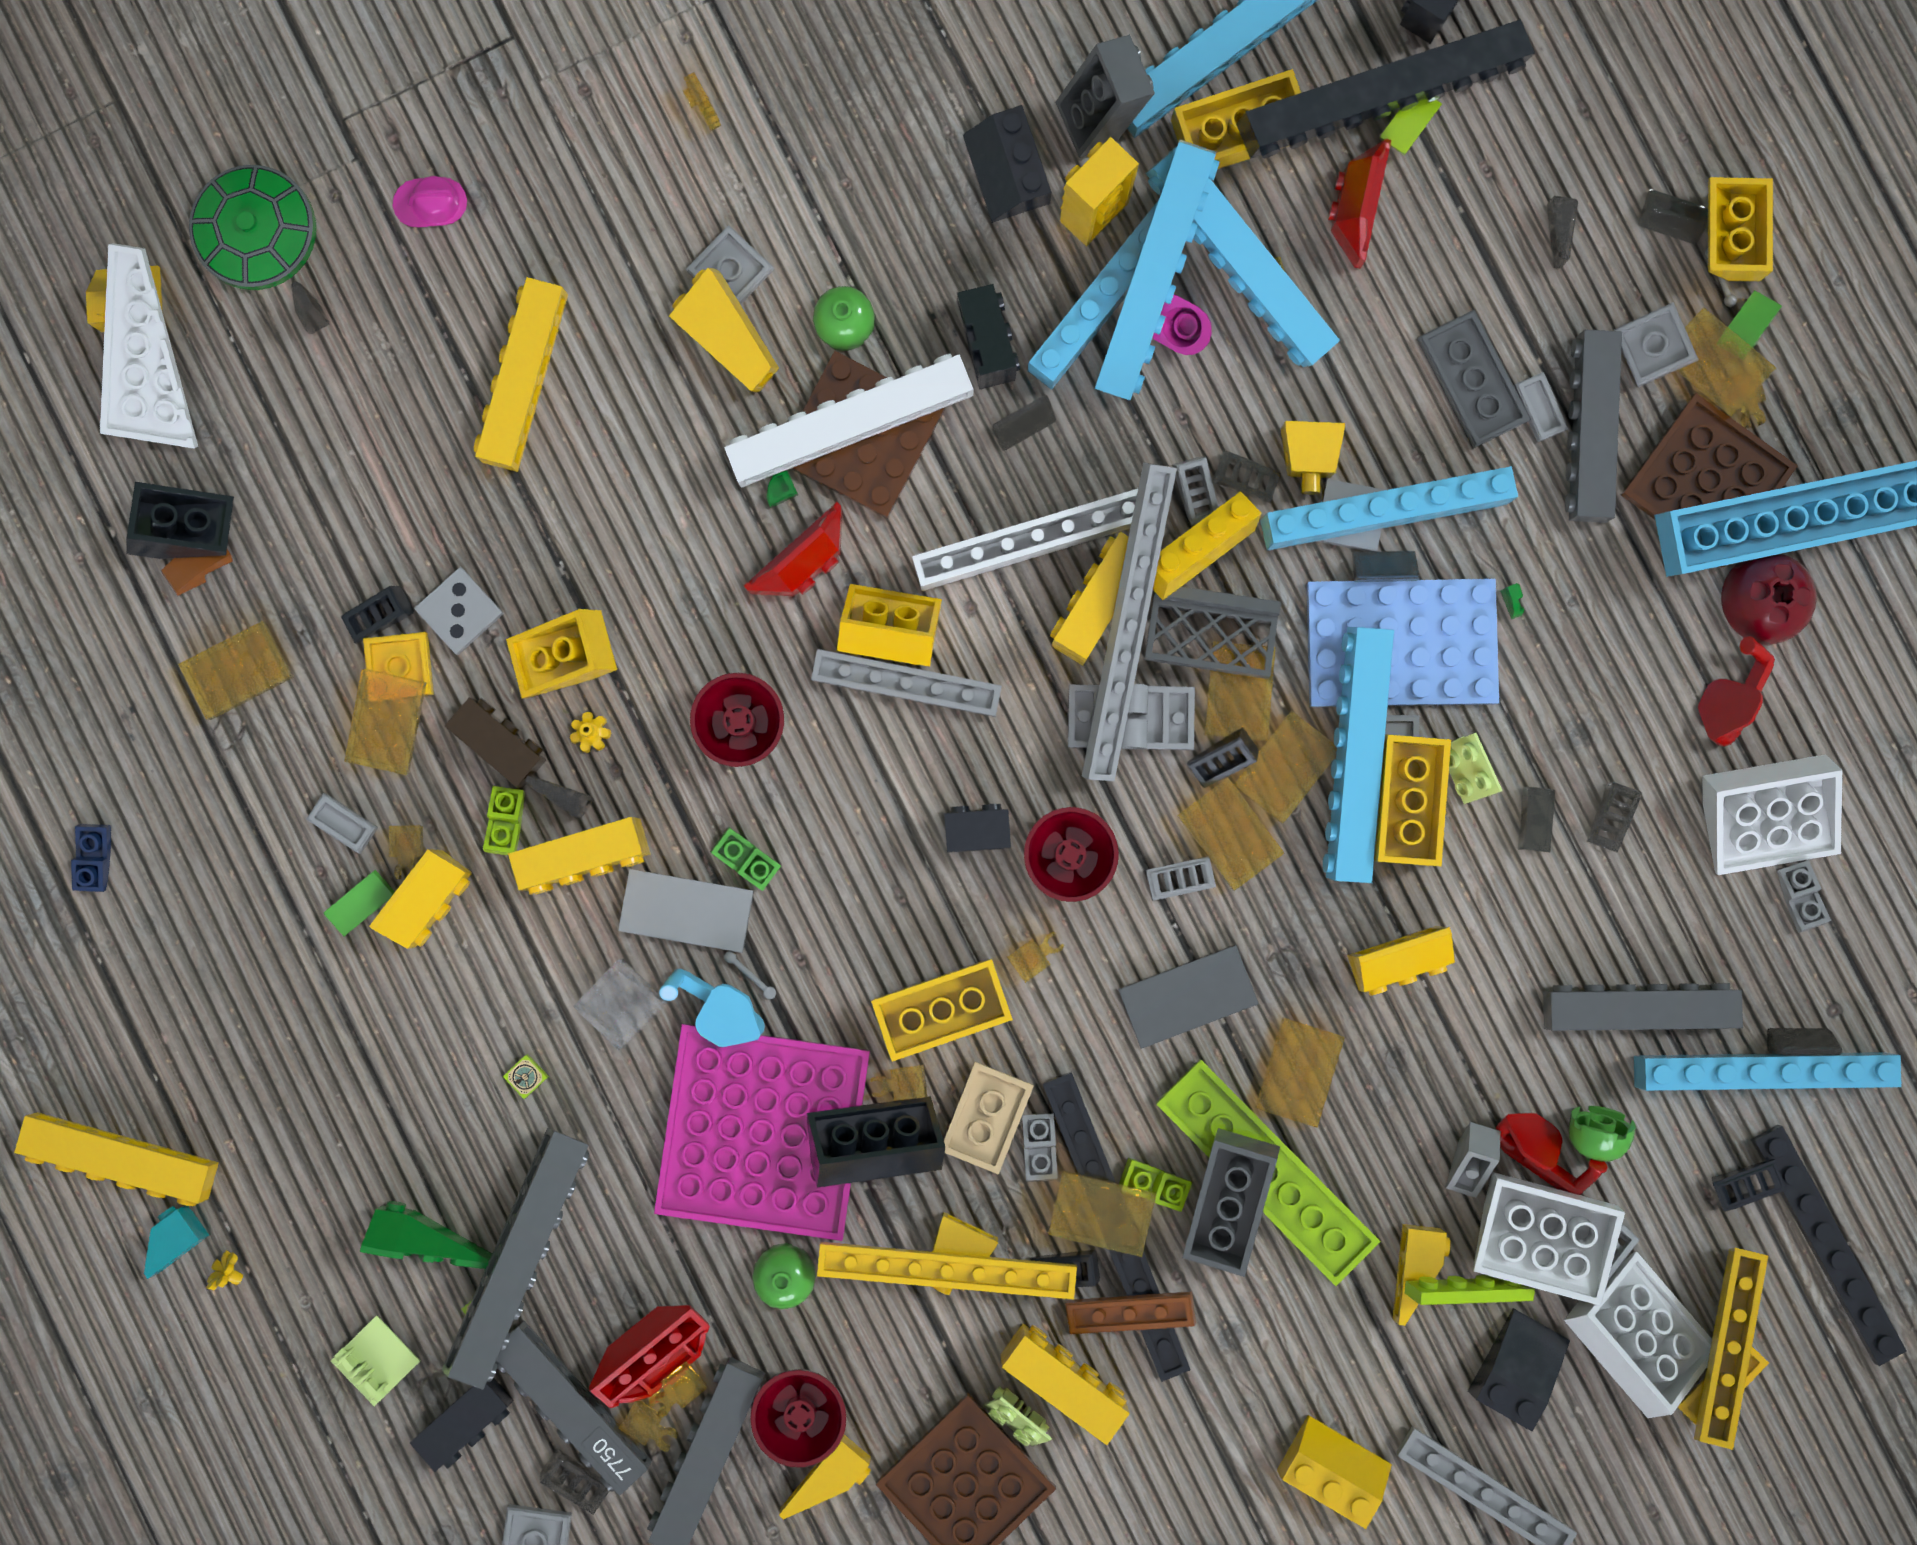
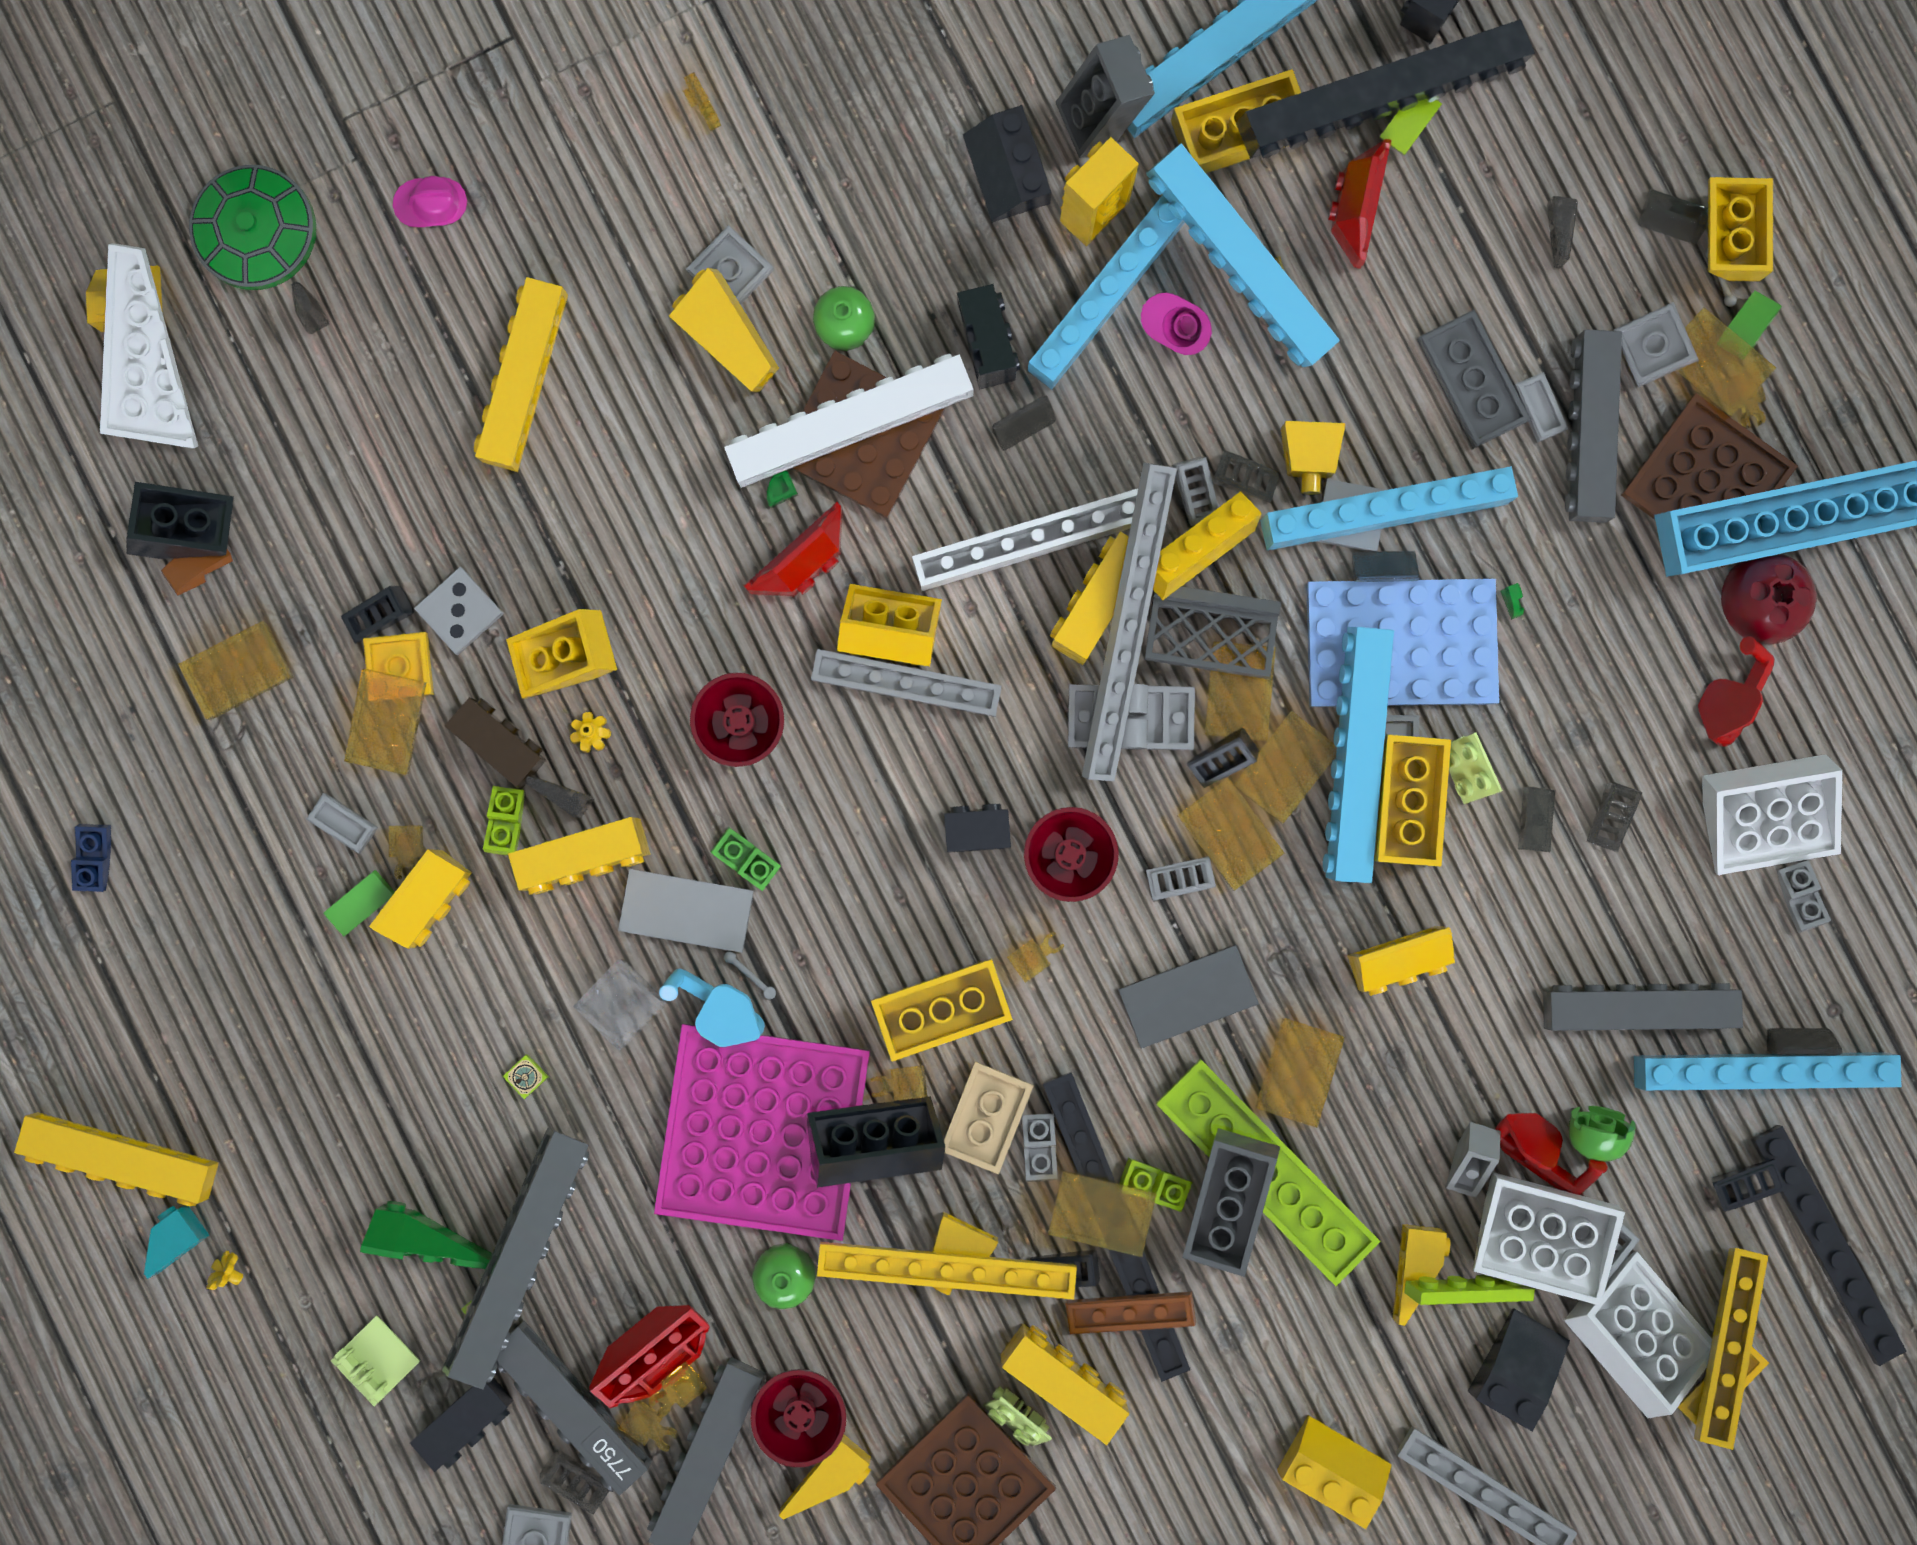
medium azure brick [1095,139,1220,400] -> none

